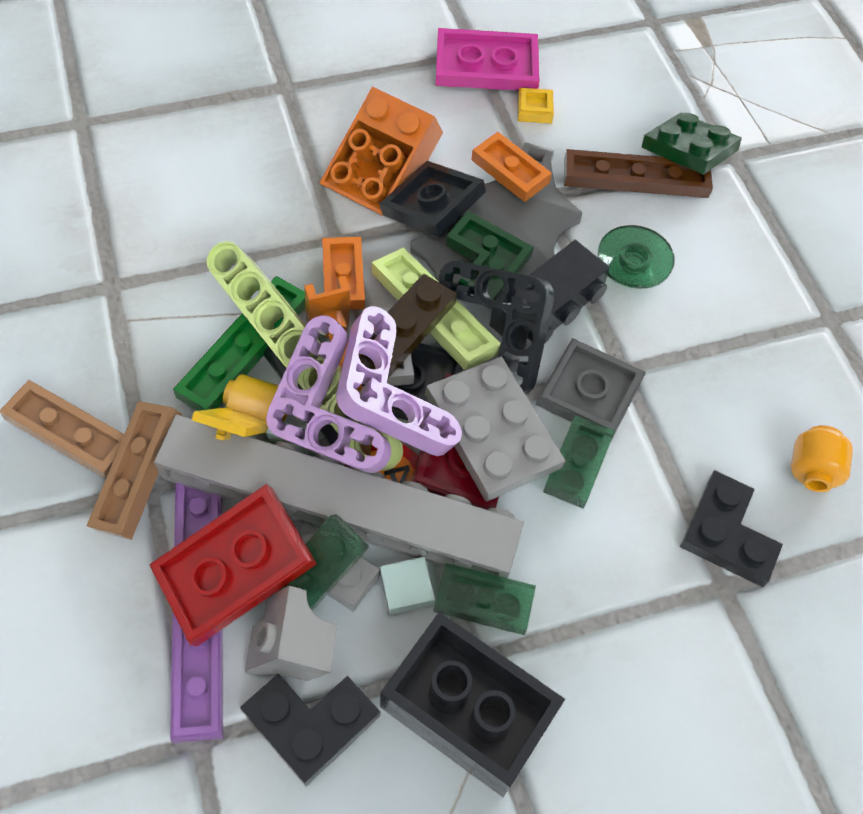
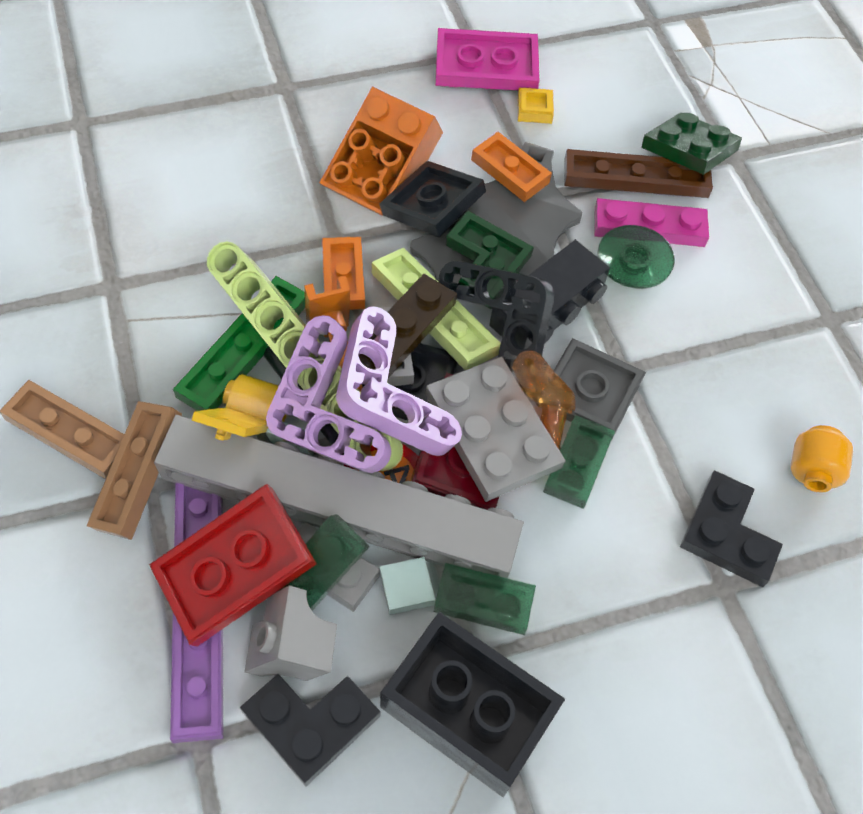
none -> clear orange arm [512,350,576,451]
none -> dark pink plate [594,198,709,247]

